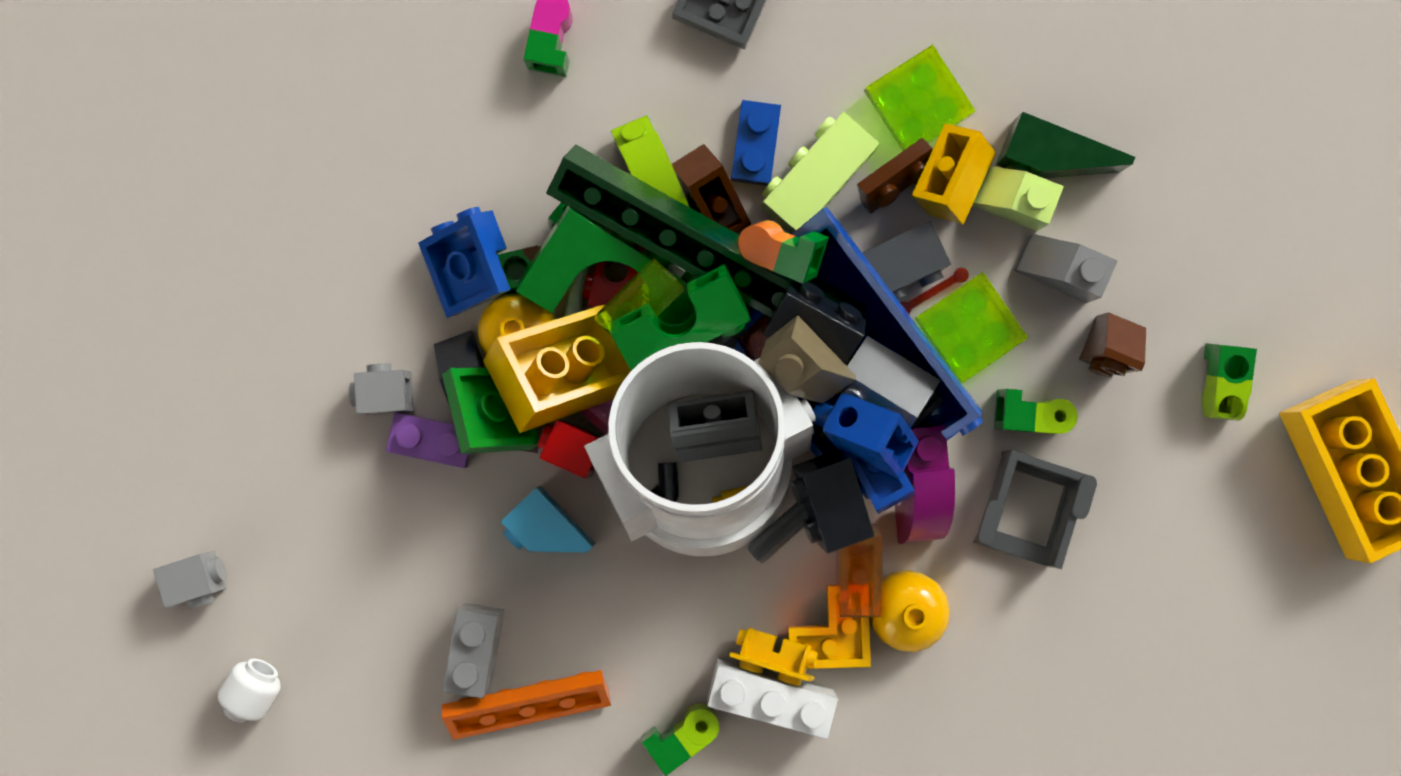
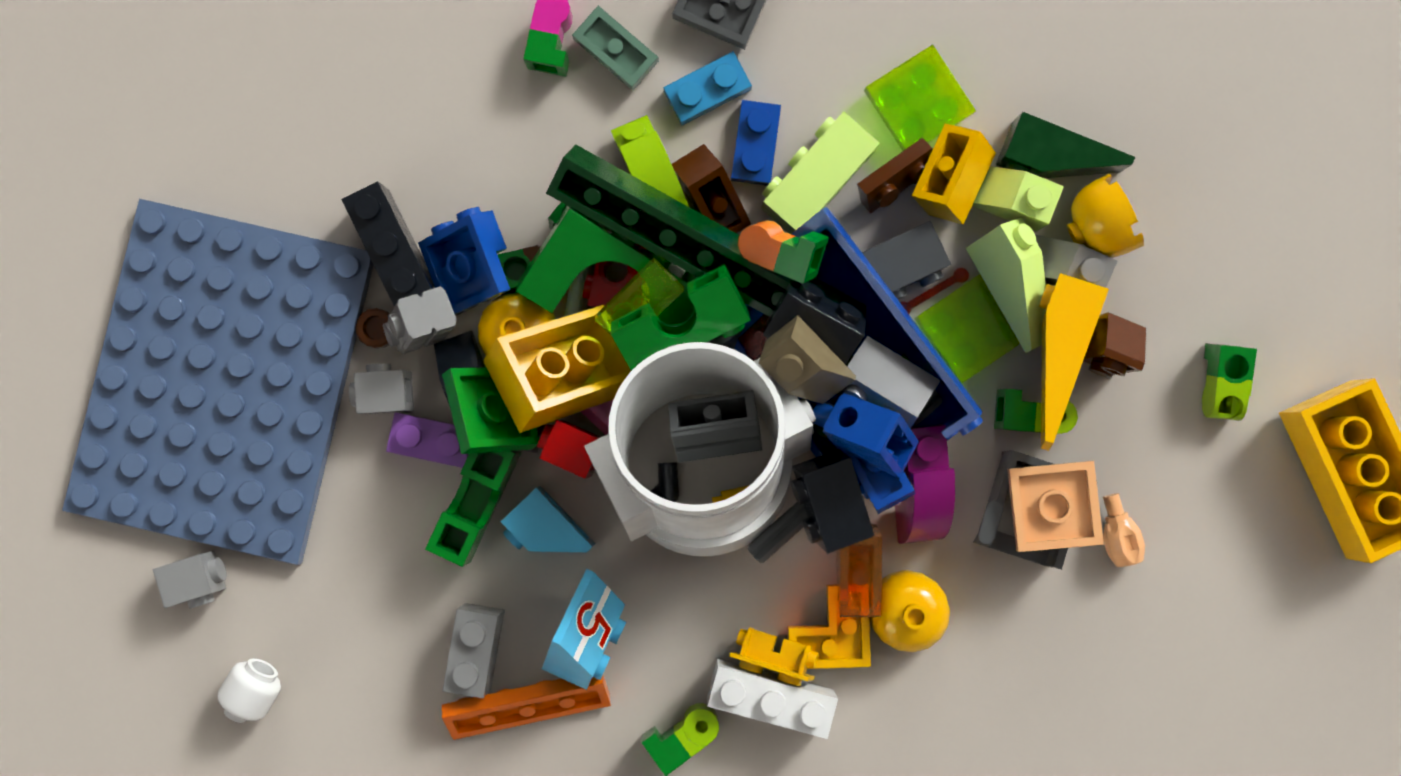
none -> sand blue plate [62,198,374,565]
none -> black brick [341,181,435,307]
none -> reddish brown tile [355,308,391,349]
none -> light grey brick [383,286,457,354]
none -> green arch [425,451,521,567]
none -> medium azure slope [542,569,626,690]
none -> sand green plate [572,5,659,91]
none -> dark azure plate [663,51,752,126]
none -> yellowish green slope [966,217,1046,353]
none -> light nougat plate [1007,461,1104,552]
none -> yellow wedge [1039,273,1109,451]
none -> yellow cylinder [1067,174,1144,258]
none -> light nougat piece [1103,493,1145,567]

